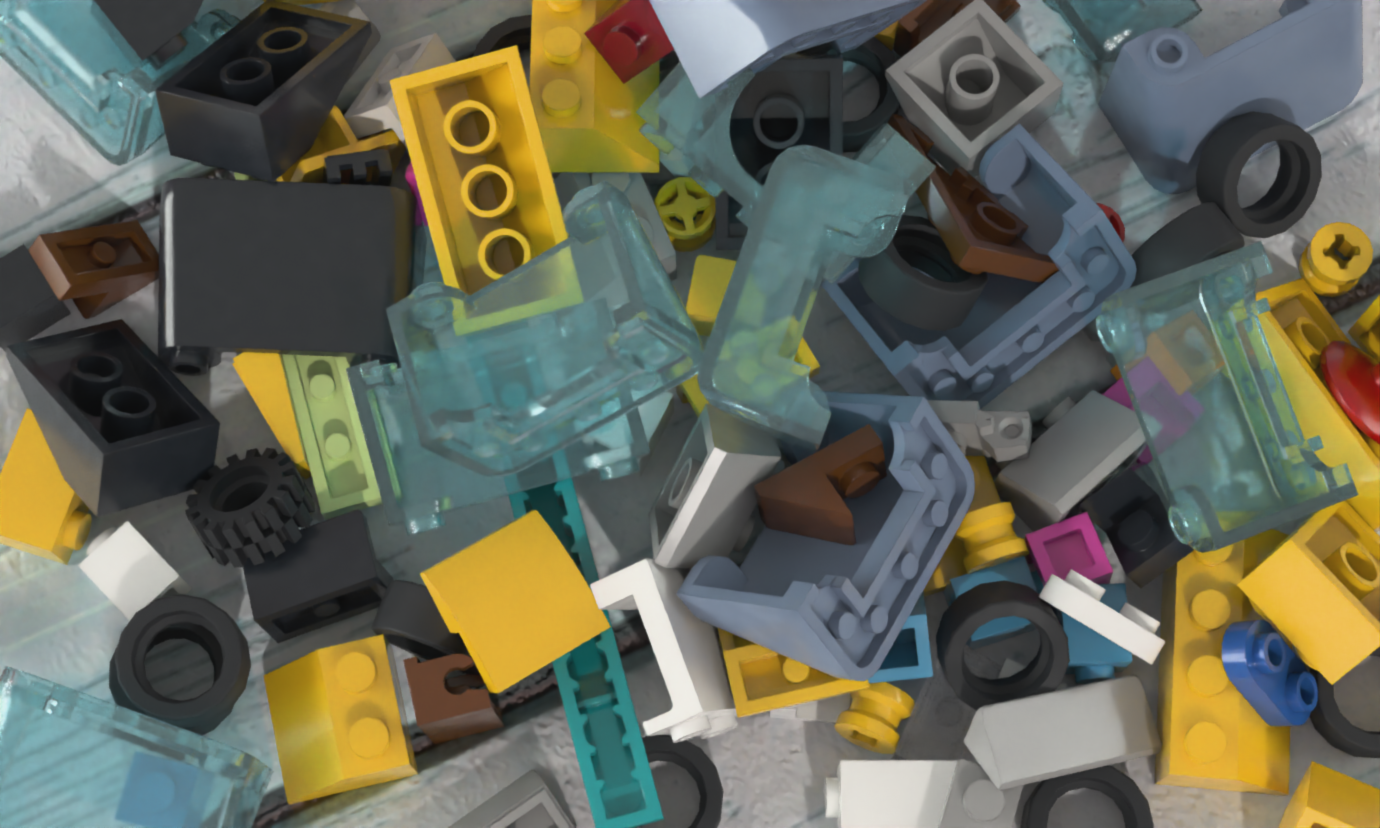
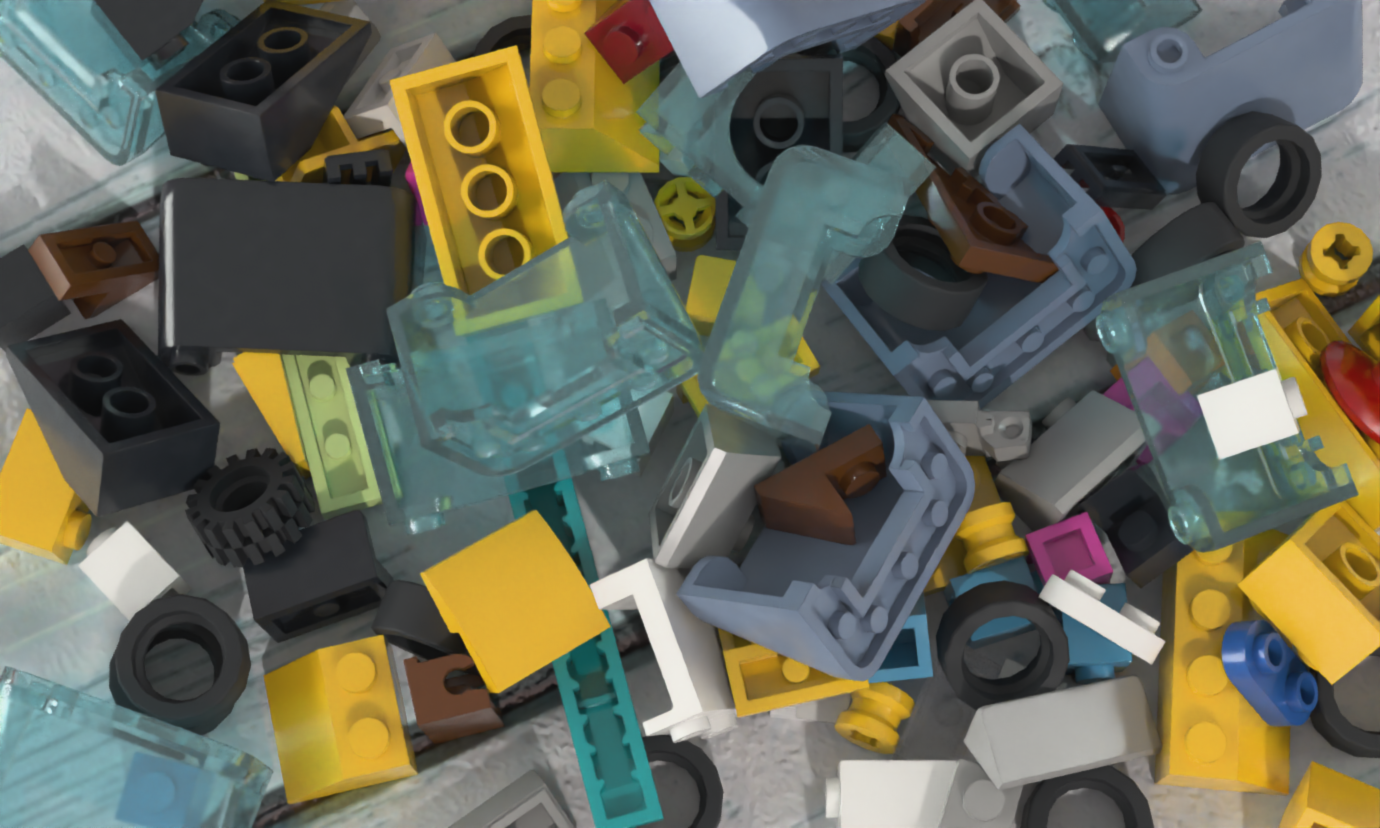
none -> black tile [1053,144,1167,210]
none -> white brick [1197,367,1308,460]

